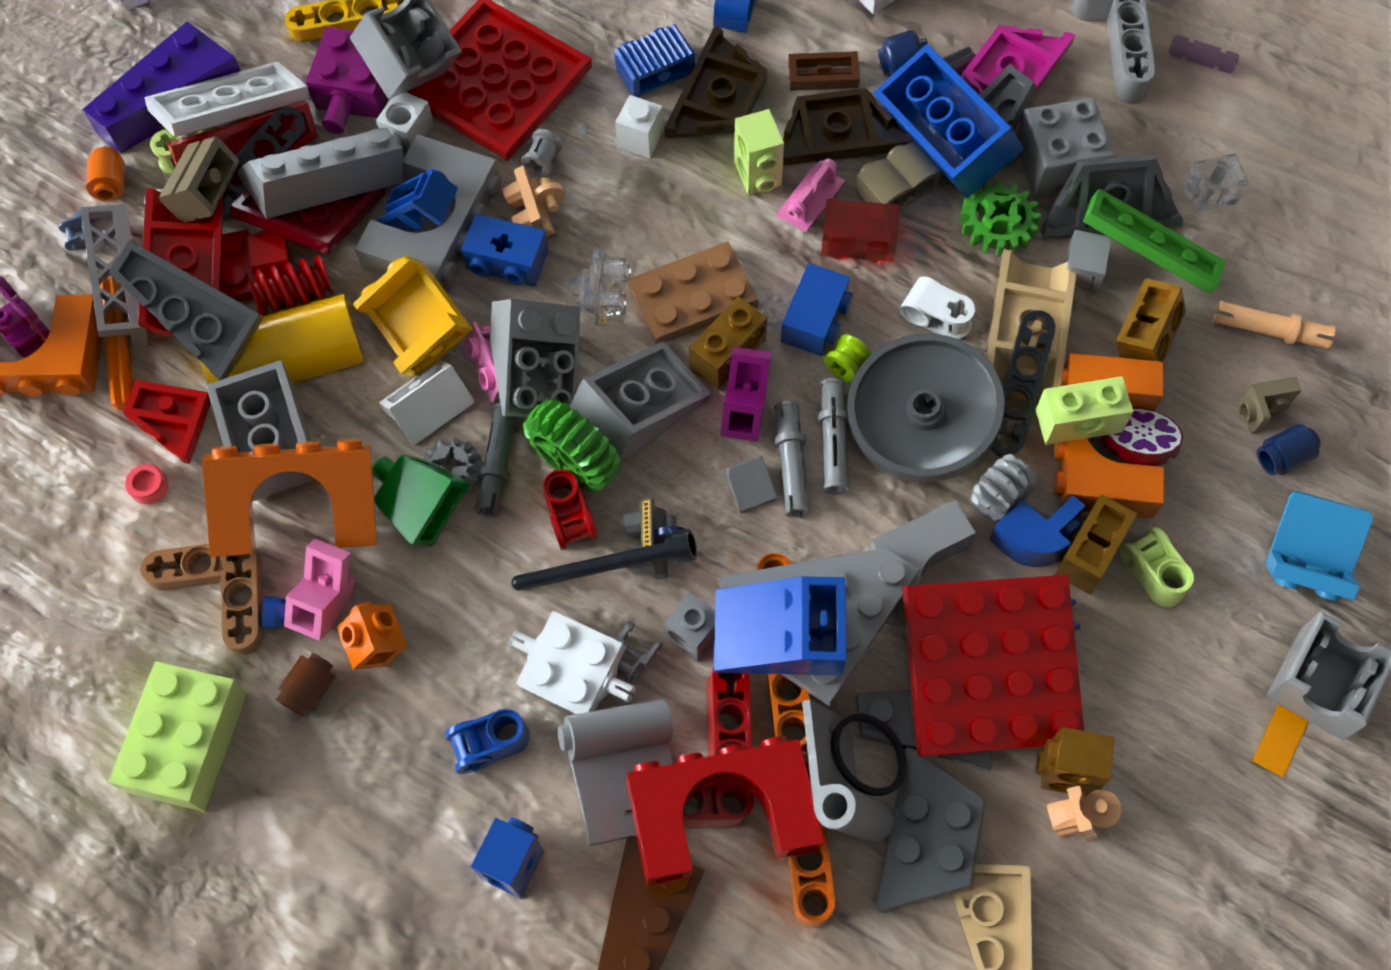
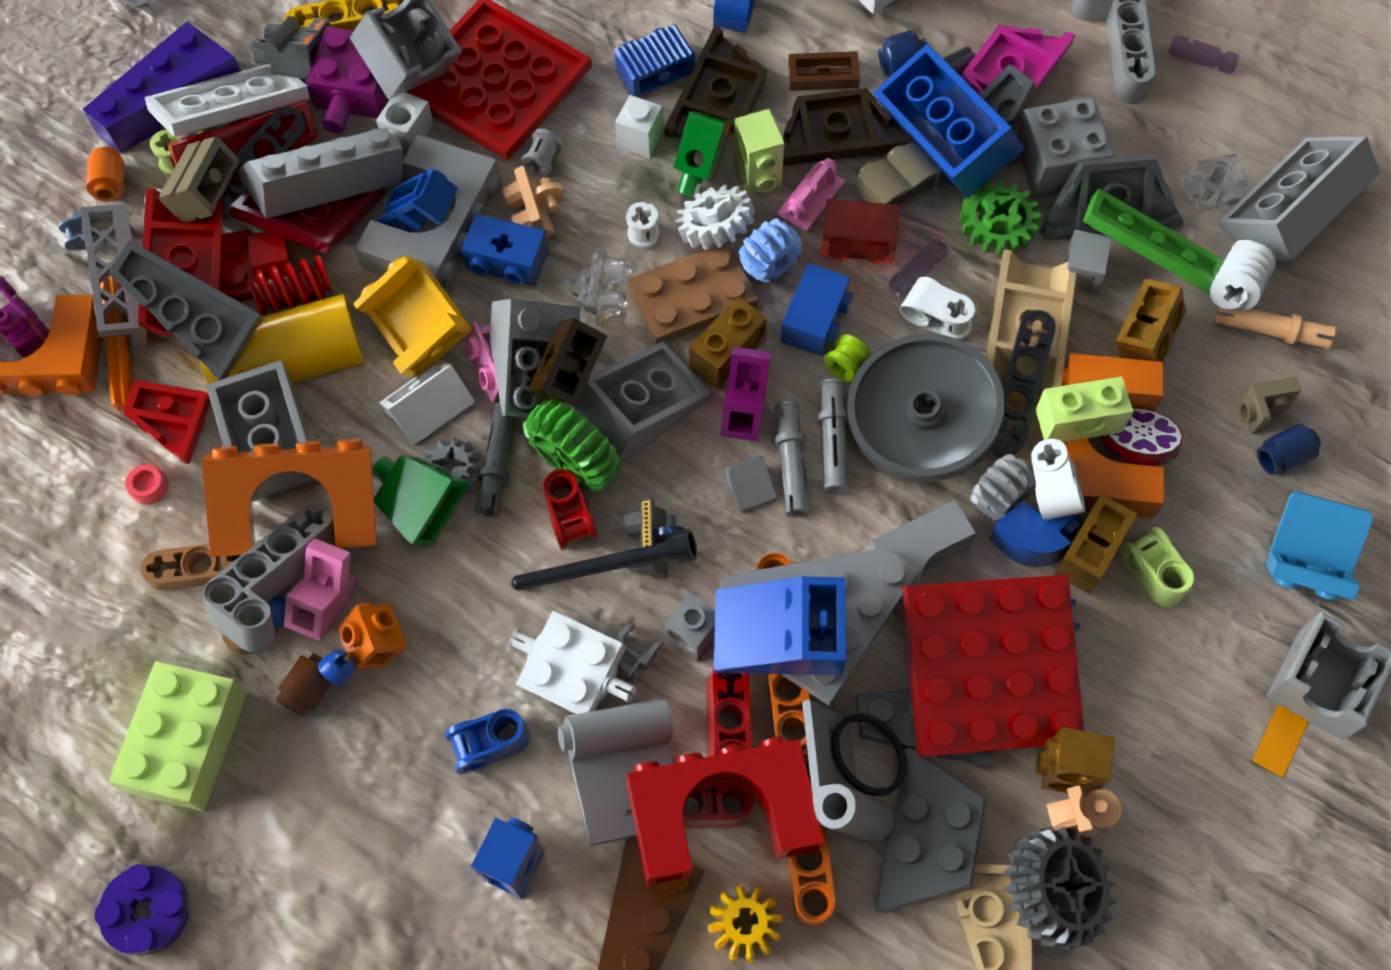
none -> dark purple plate [94,864,189,955]
none -> light grey beam [202,504,335,653]
none -> dark grey hips [252,16,330,79]
none -> blue hinge [318,650,355,687]
none -> dark brown brick [527,318,607,408]
none -> white bush [626,202,660,249]
none -> green torso [673,111,733,198]
none -> white gear [675,185,756,250]
none -> yellow gear [708,885,783,963]
none -> light blue gear [738,218,803,283]
none -> clear purple axle [889,238,948,297]
none -> dark grey gear [1003,826,1116,950]
none -> white piece [1031,439,1085,521]
none -> white piece [1210,240,1276,311]
none -> light grey slope [1218,136,1380,262]

